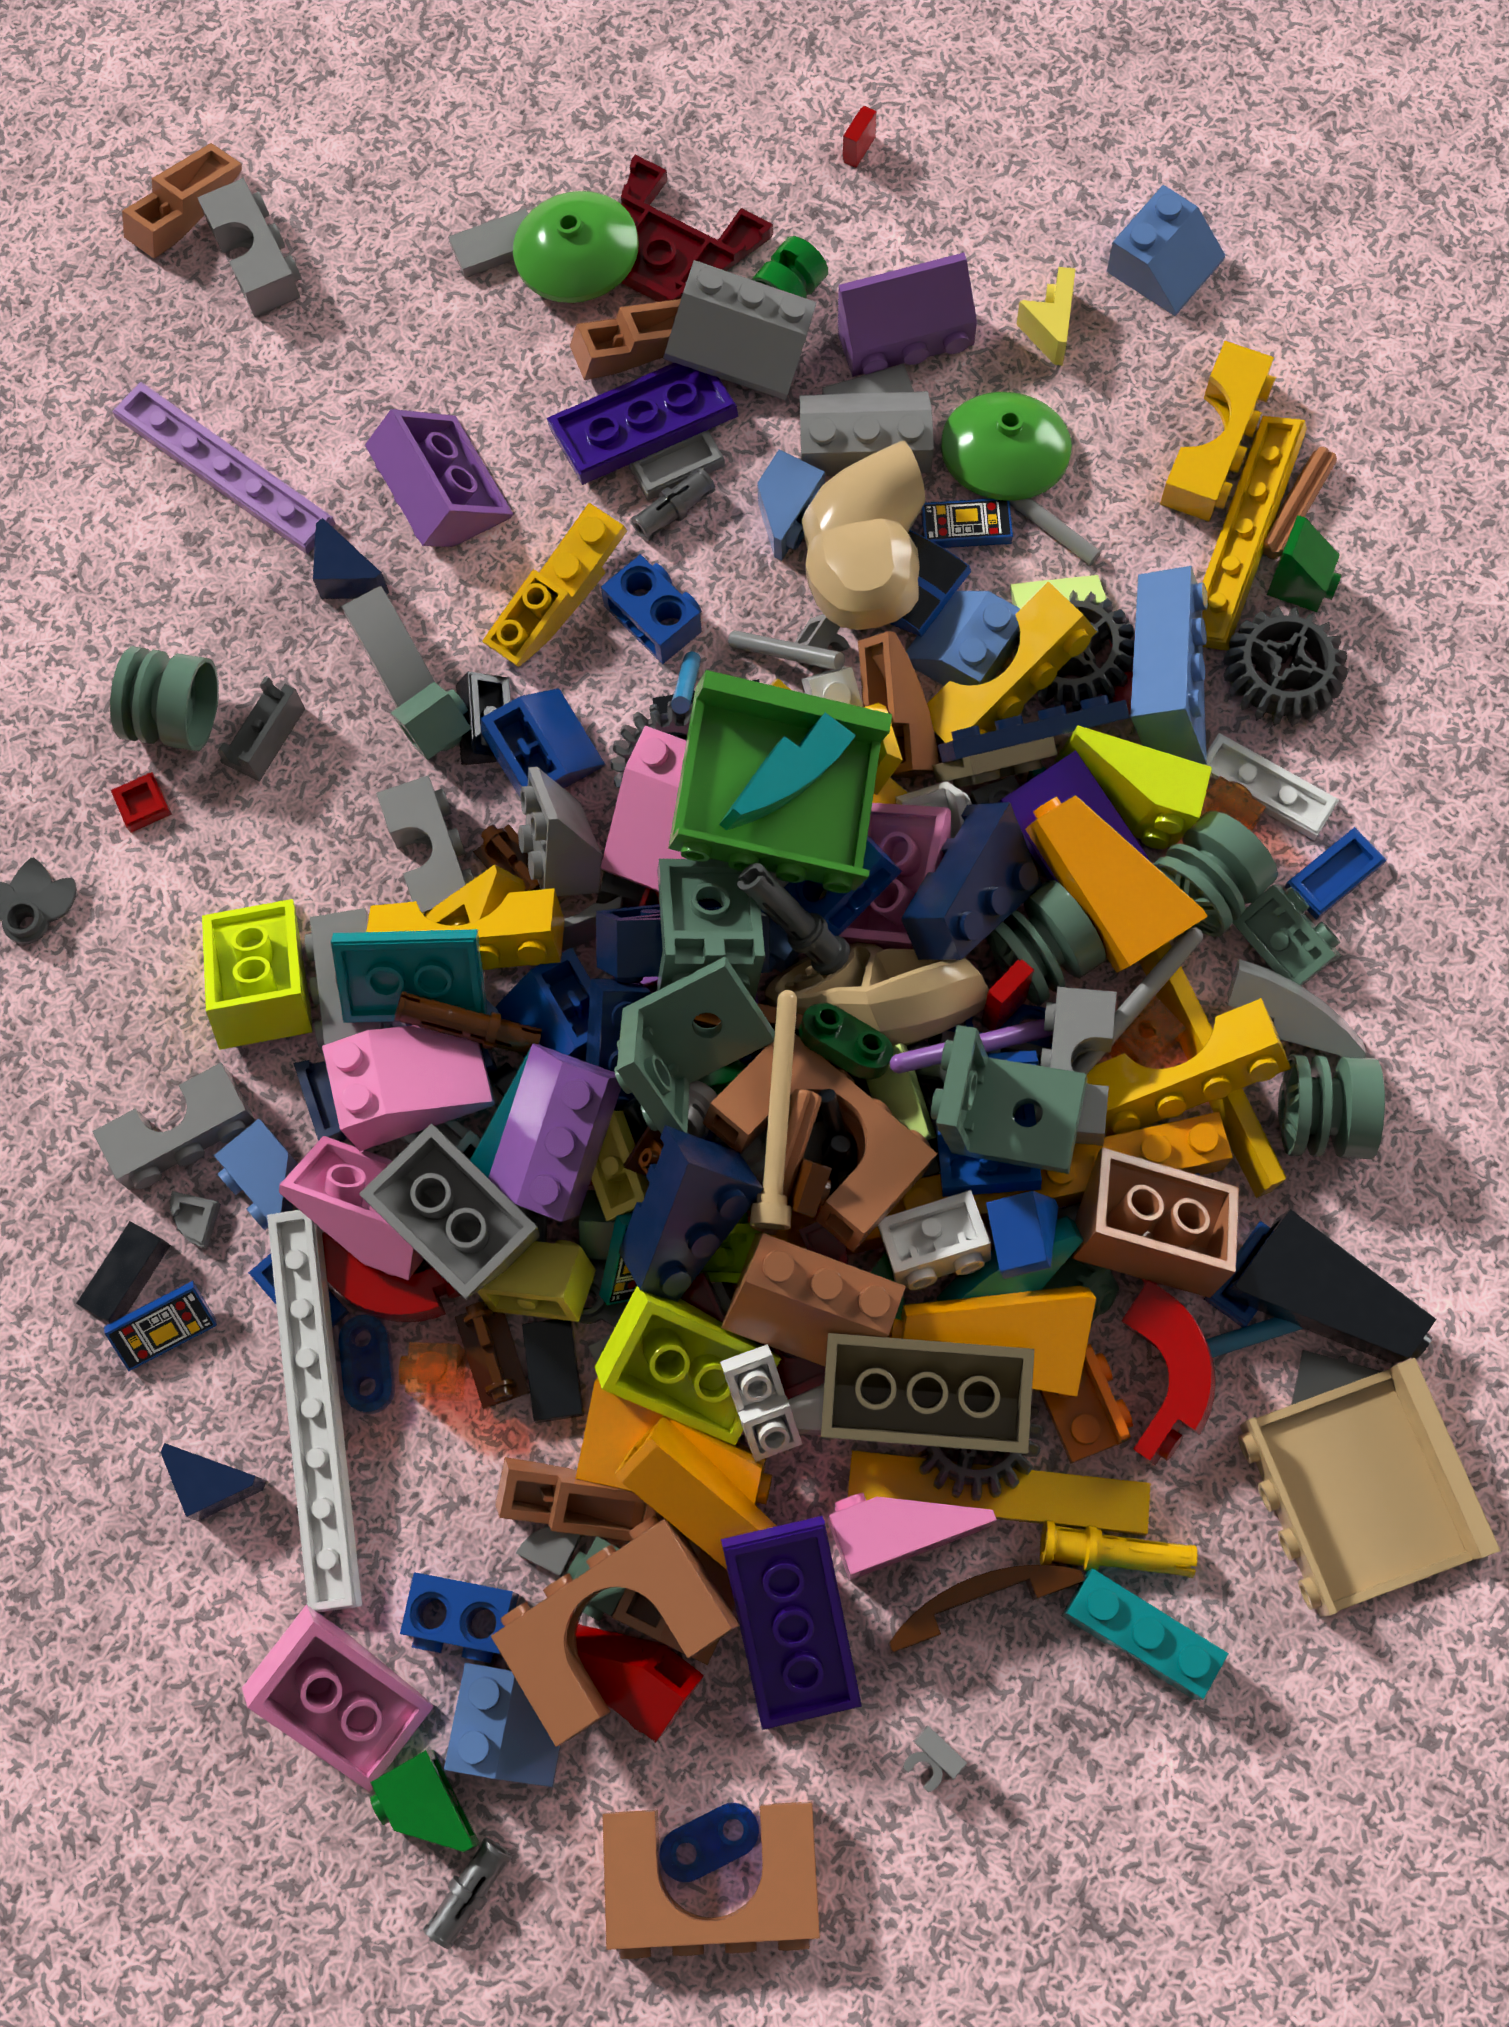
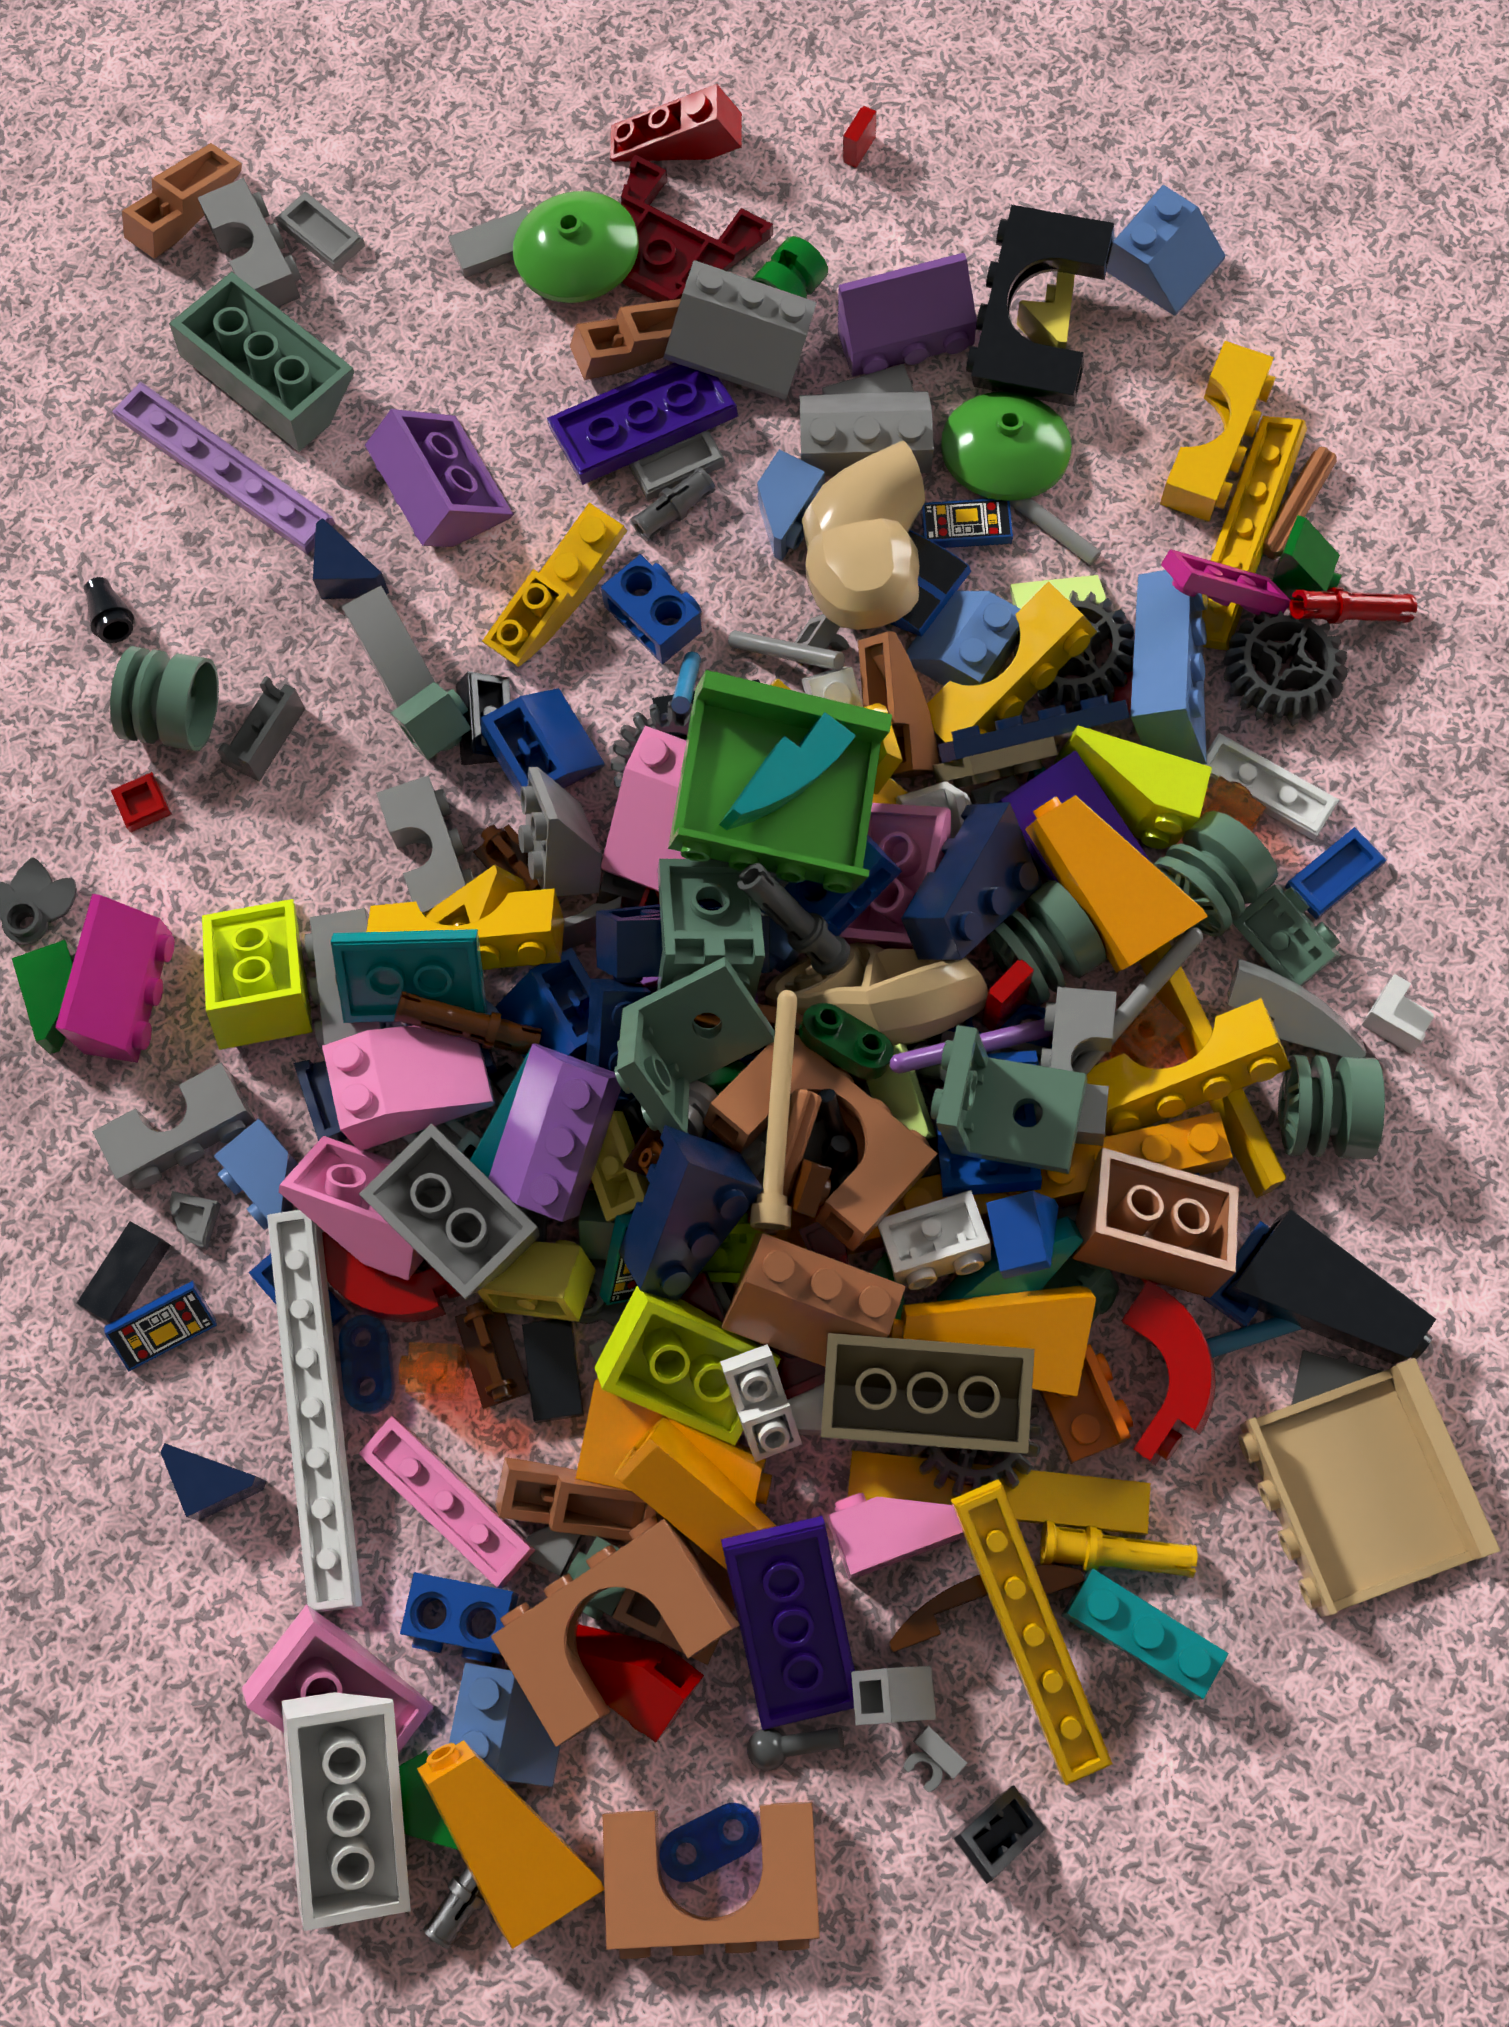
none -> green slope [12,940,76,1055]
none -> dark pink slope [55,894,175,1063]
none -> black cone [84,577,134,643]
none -> sand green slope [169,271,354,452]
none -> light grey tile [276,191,365,272]
none -> white slope [281,1692,411,1931]
none -> bright pink plate [358,1416,535,1589]
none -> light orange slope [417,1740,605,1949]
none -> red slope [610,83,742,162]
none -> dark grey bar [747,1727,844,1771]
none -> light grey brick [851,1666,936,1725]
none -> black slope [950,1785,1046,1884]
none -> yellow tile [951,1479,1113,1785]
none -> black arch [966,204,1115,407]
none -> dark pink plate [1161,549,1290,615]
none -> red pin [1289,587,1417,624]
none -> white panel [1362,974,1434,1054]

